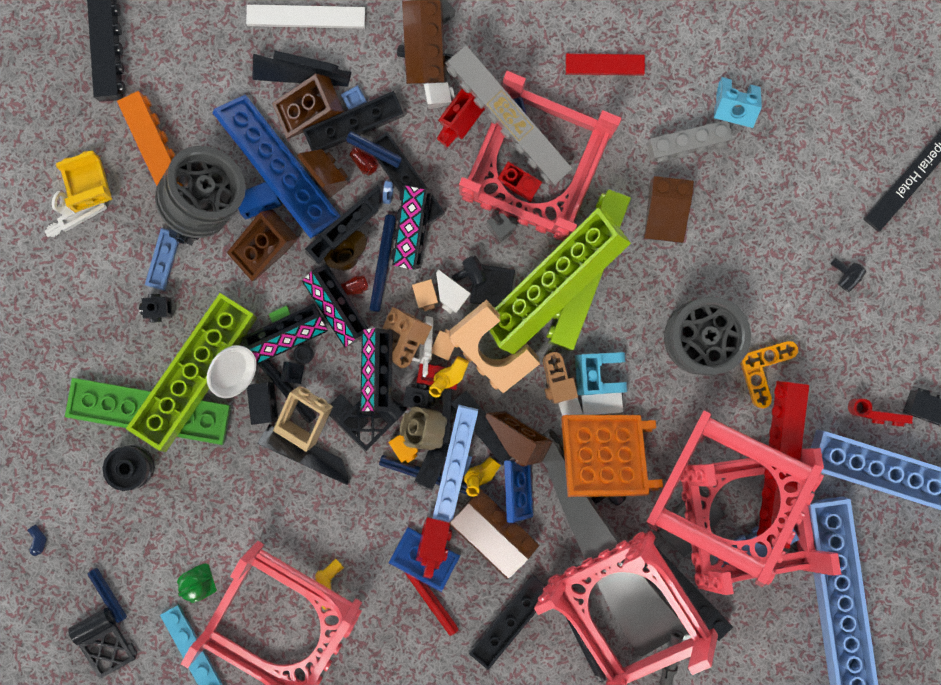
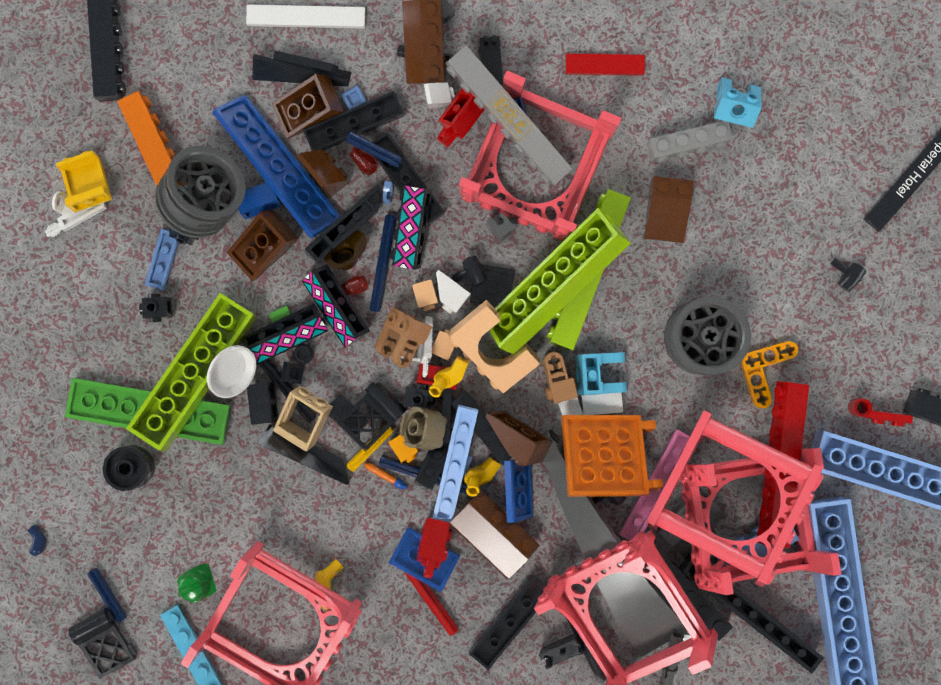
black brick [360,328,393,412] -> none
red slope [498,162,542,203] -> none
none -> yellow axle [346,424,394,472]
none -> orange piece [364,462,407,489]
none -> black hinge [480,35,503,87]
none -> black hinge [539,632,586,669]
none -> bright pink plate [618,429,690,541]
none -> black brick [678,552,824,674]

